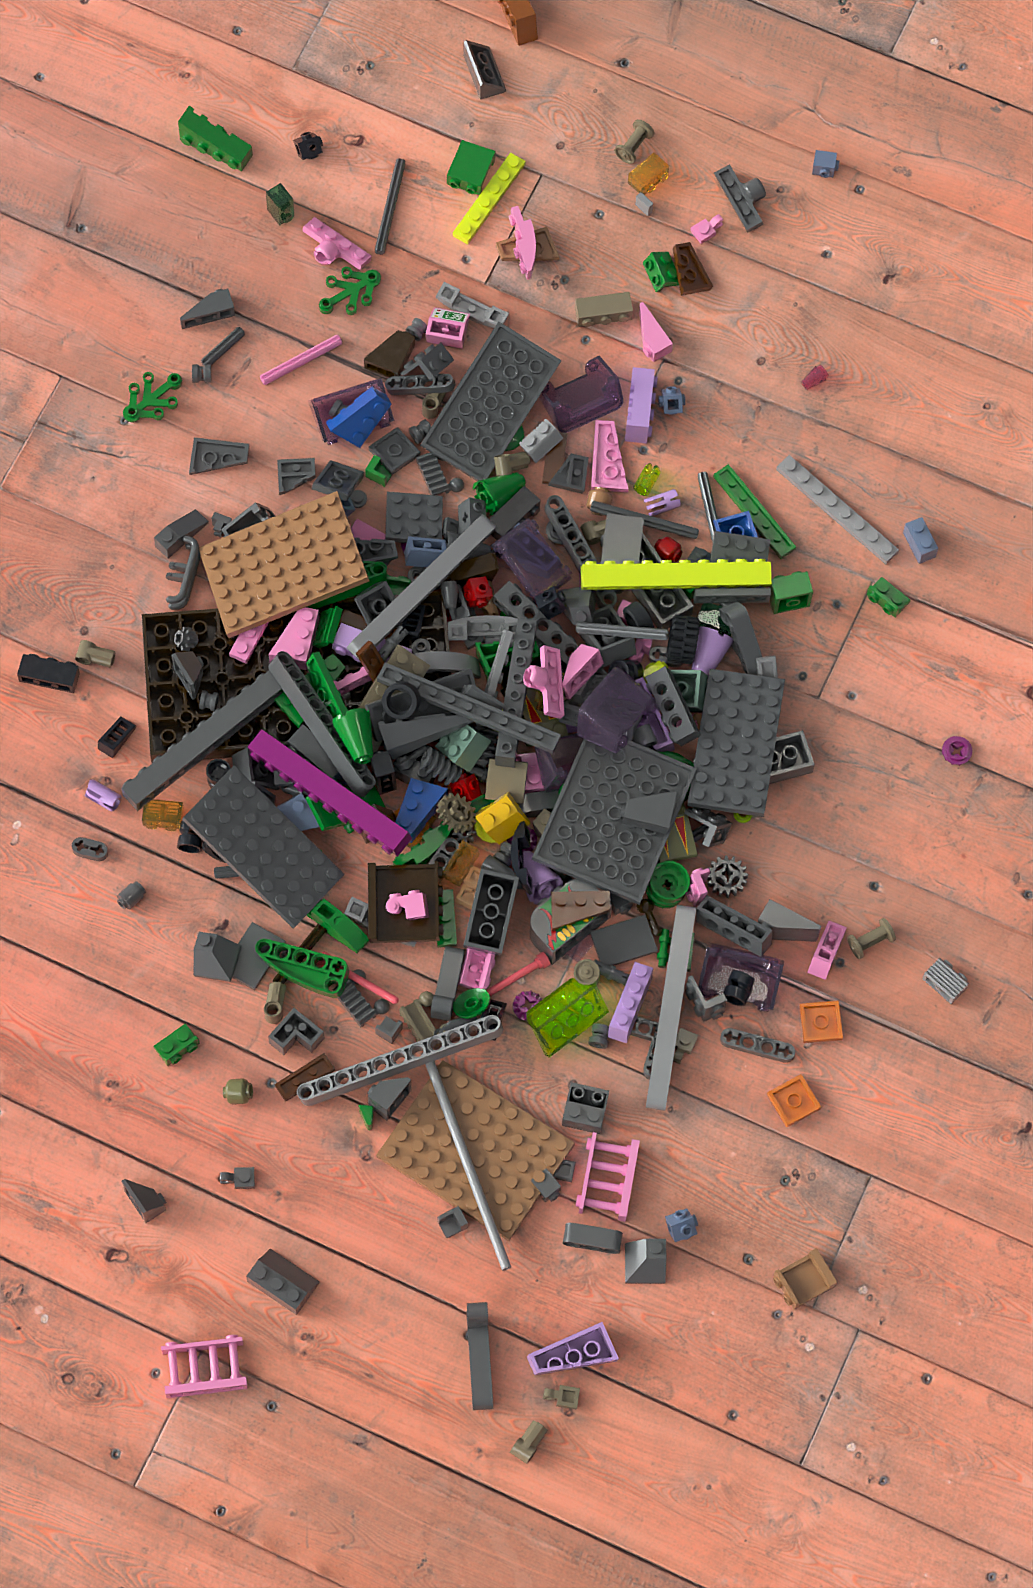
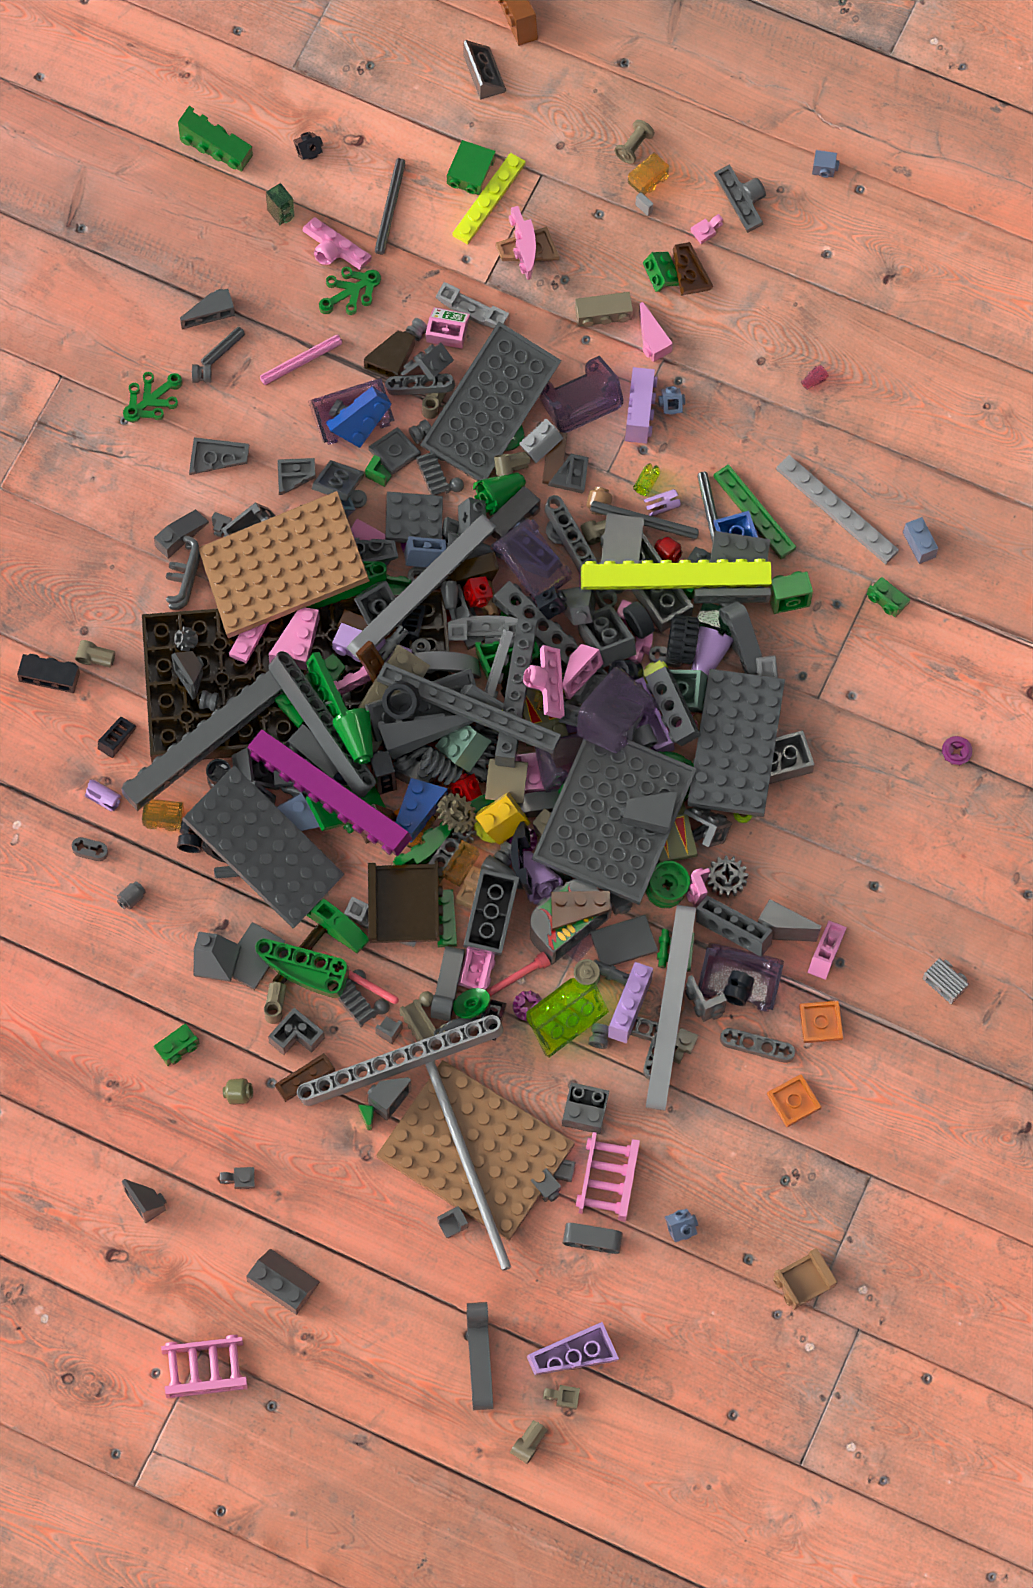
green plate [312,606,343,649] -> none
bright pink brick [386,890,429,920] -> none
dark grey axle [576,622,669,640] -> none
bright pink wing [591,420,628,492] -> none
dark grey slope [625,1239,666,1284] -> none
dark brown piece [636,899,662,936] -> none
dark tan hose [847,918,896,959] -> none

